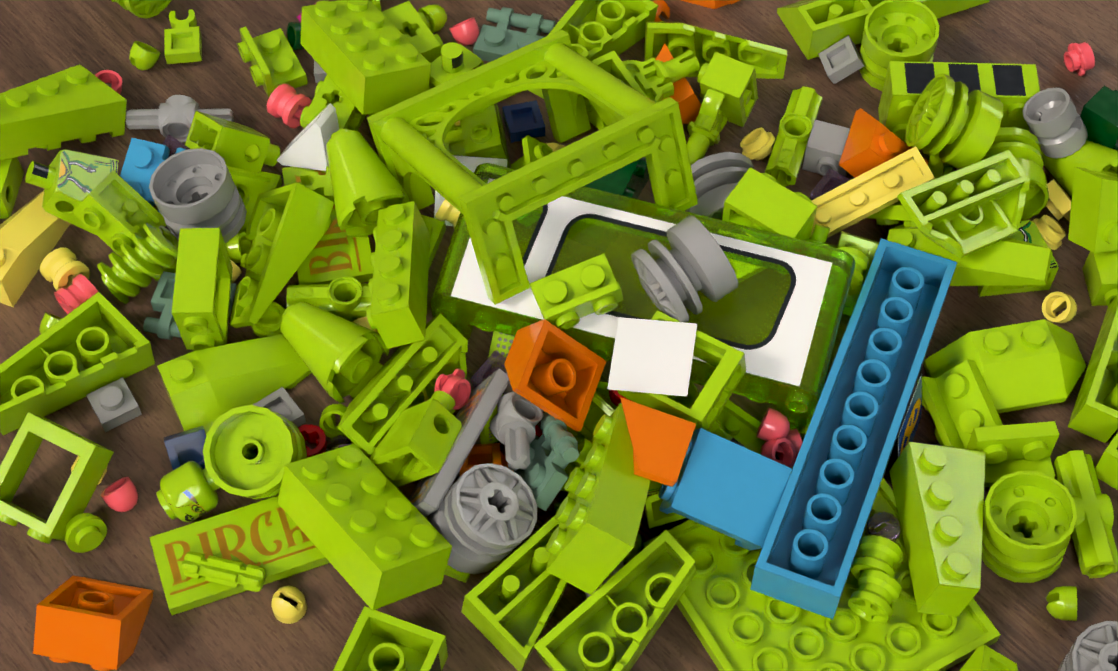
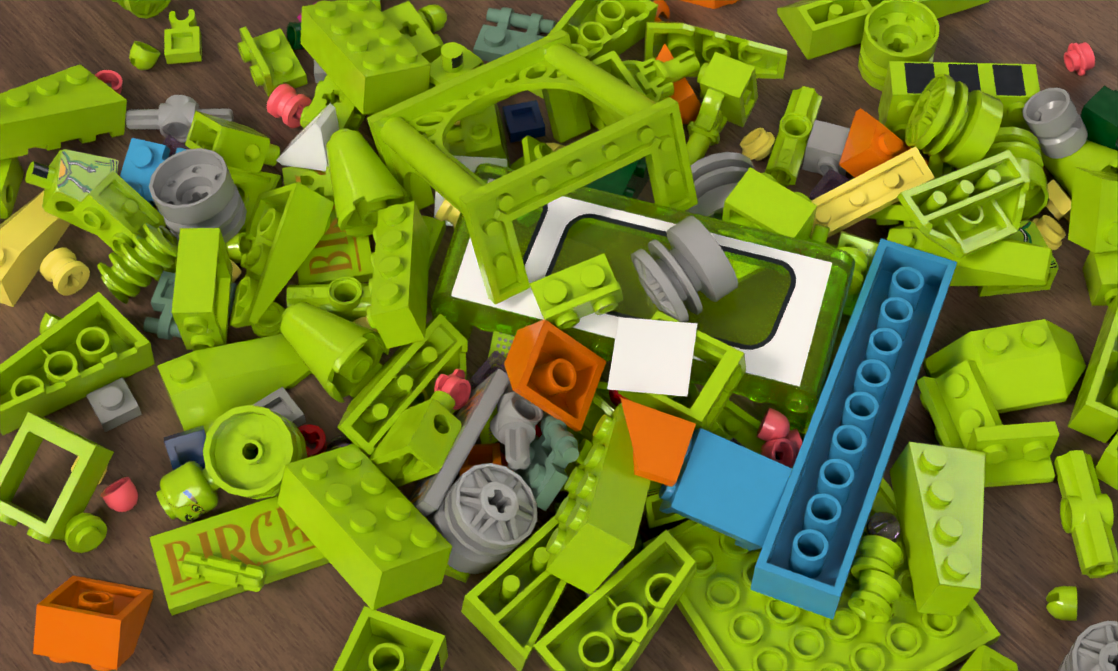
coral wheel [54,274,98,314] -> none
light yellow hinge [271,585,307,624] -> none
lime hinge [319,403,347,439] -> none
coral hinge [449,17,480,46] -> none
light grey plate [818,35,864,84] -> none
blue sticker [898,374,922,457] -> none
lime wheel [982,471,1077,583] -> none
light yellow hinge [1042,291,1077,323] -> none

